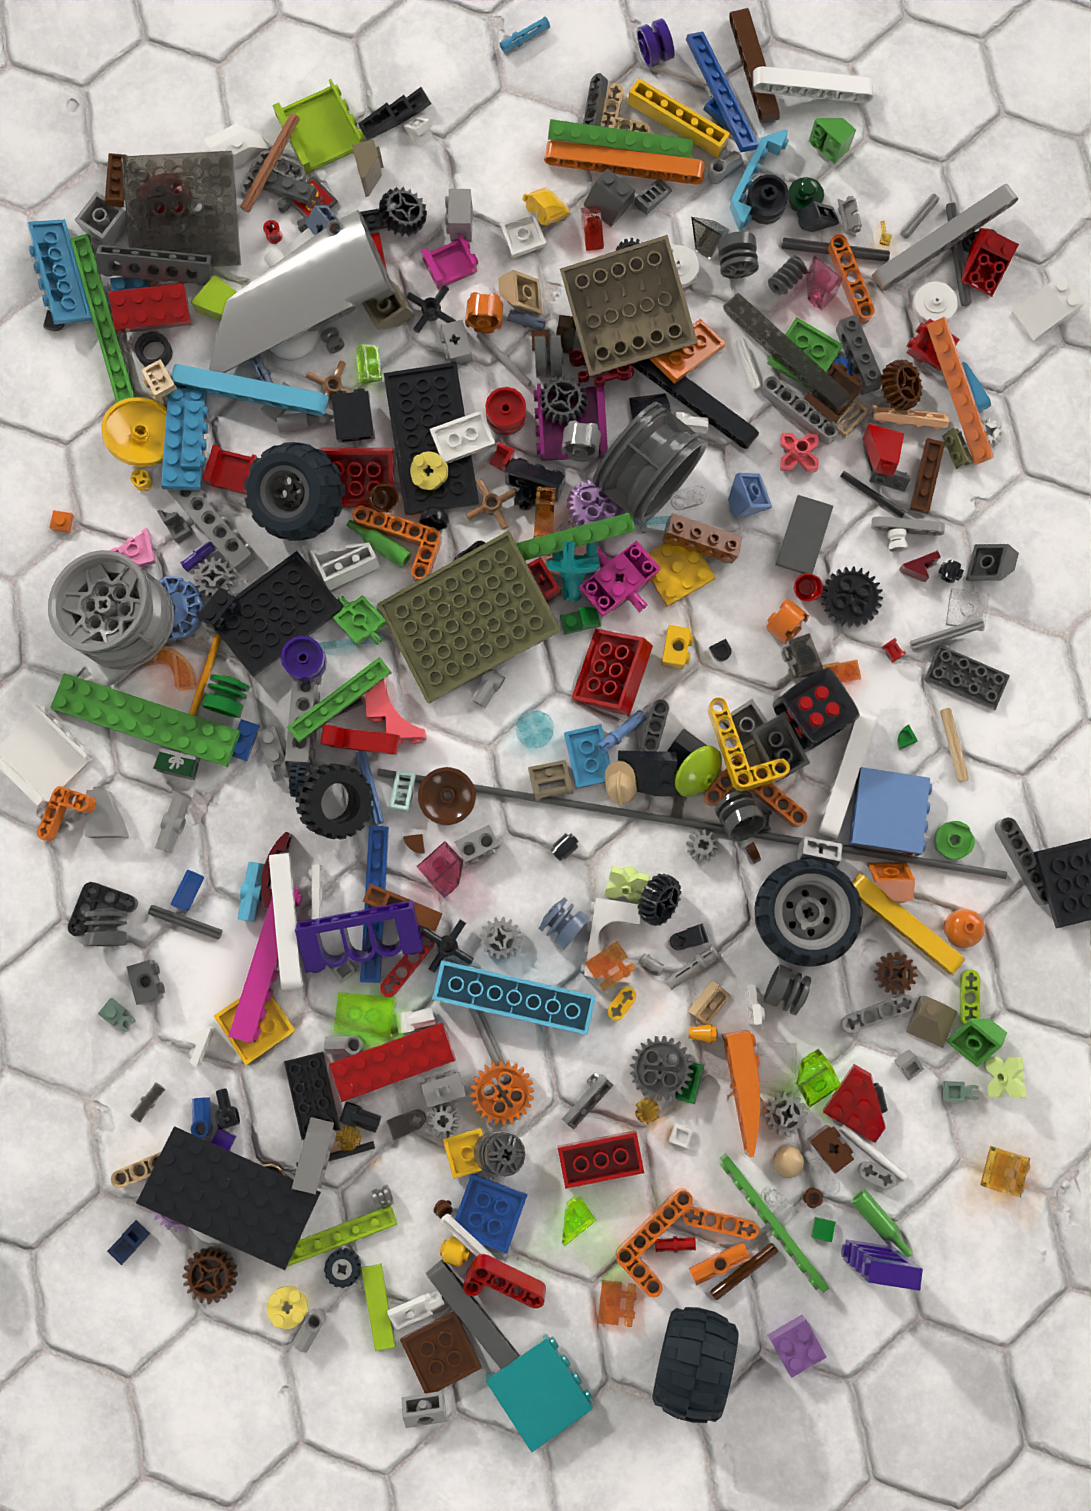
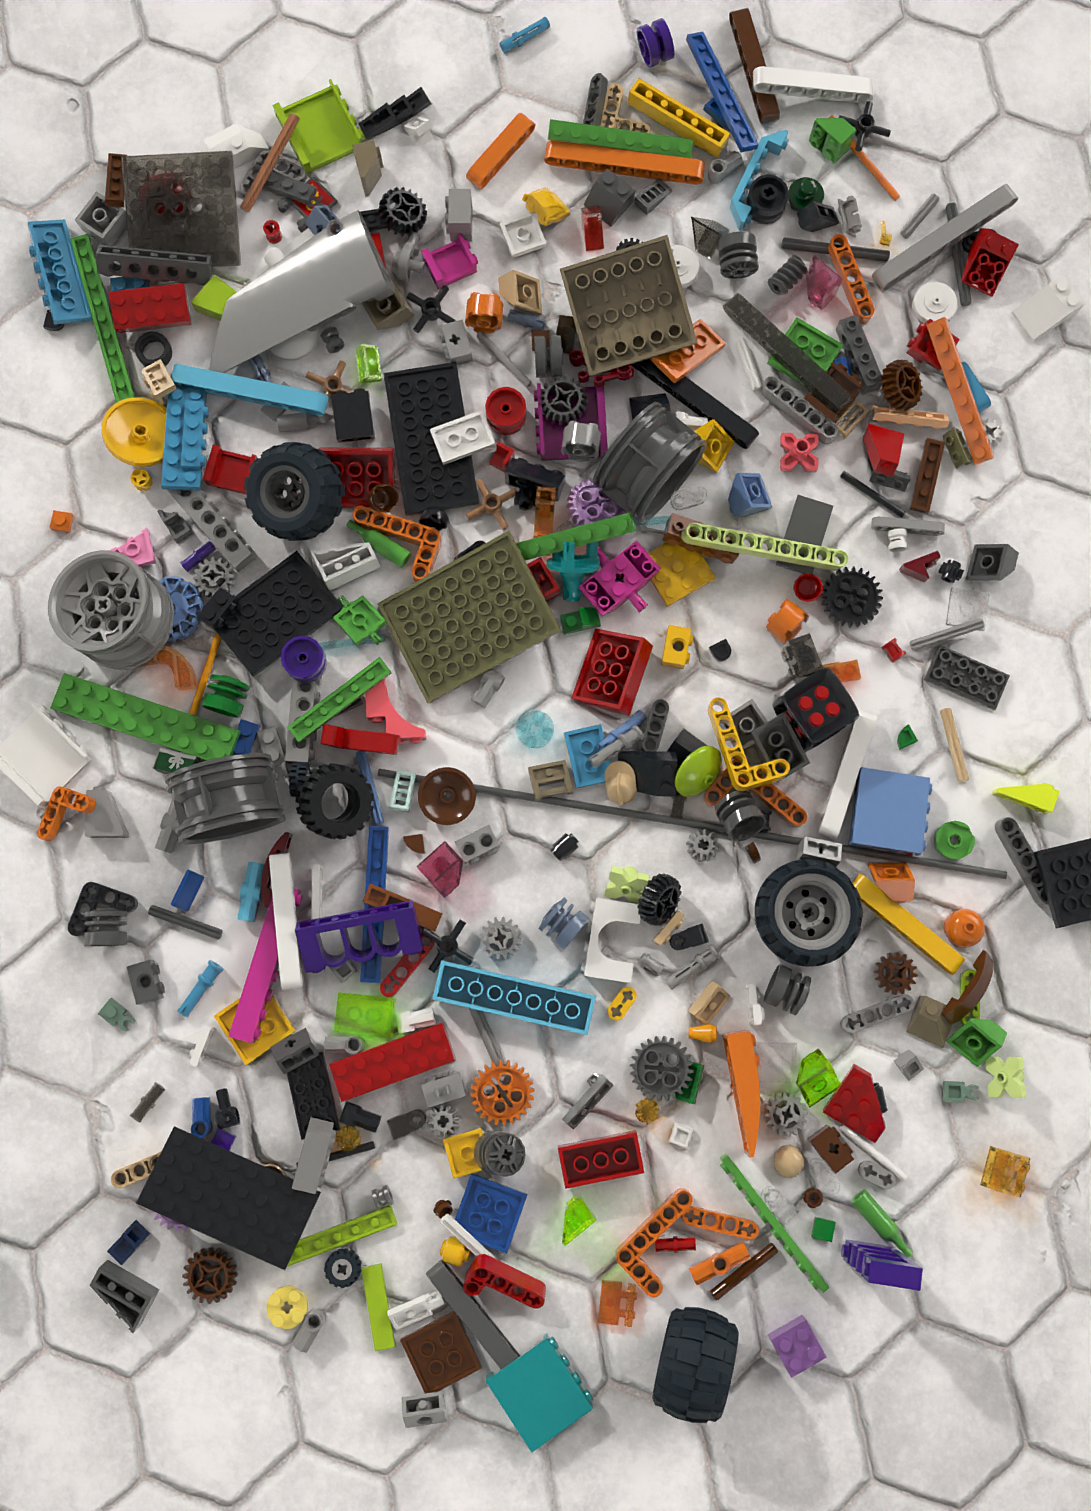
light yellow plate [410,452,448,490] -> none
clear orange plate [585,941,636,991] -> none
none -> dark grey wedge [90,1260,160,1333]
none -> dark grey wheel [165,753,285,845]
none -> dark azure pin [177,960,224,1017]
none -> dark grey brick [270,1028,319,1074]
none -> light grey pin [391,232,425,281]
none -> orange beam [466,113,536,189]
none -> light grey pin [589,725,645,768]
none -> tan plate [652,910,685,946]
none -> yellowish green beam [681,523,849,571]
none -> yellow slope [694,420,735,472]
none -> orange bar [829,115,900,201]
none -> black bar [838,101,891,151]
none -> reddish brown slope [942,950,993,1025]
none -> neon yellow slope [992,783,1060,815]

